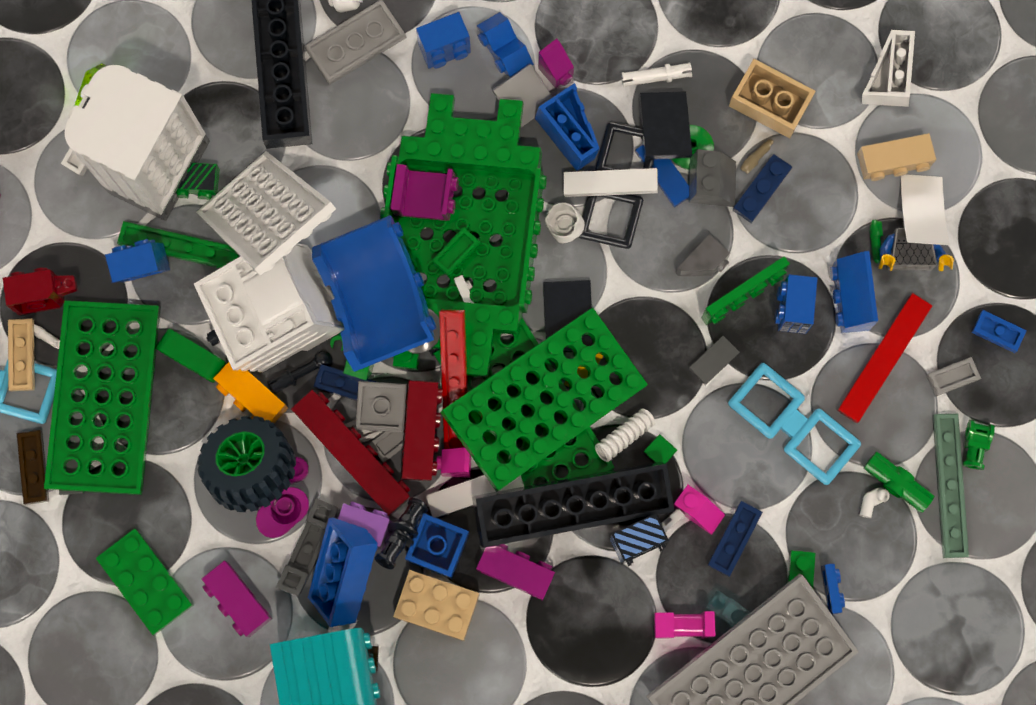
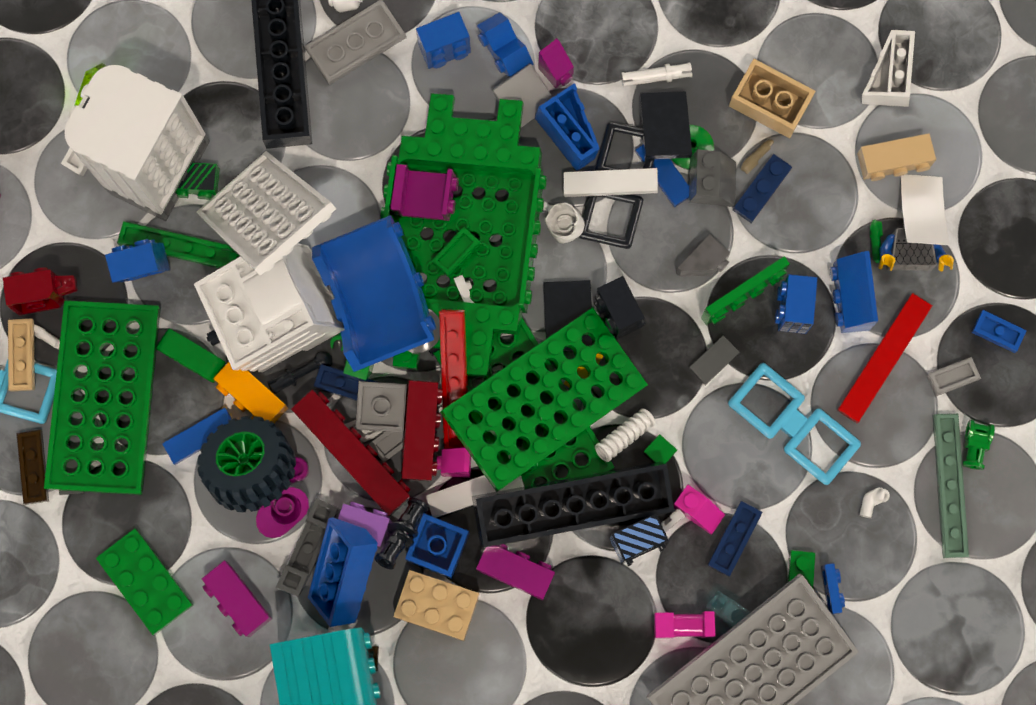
green piece [863,452,935,513] -> none
none -> blue tile [162,408,232,465]
none -> black brick [594,276,646,340]

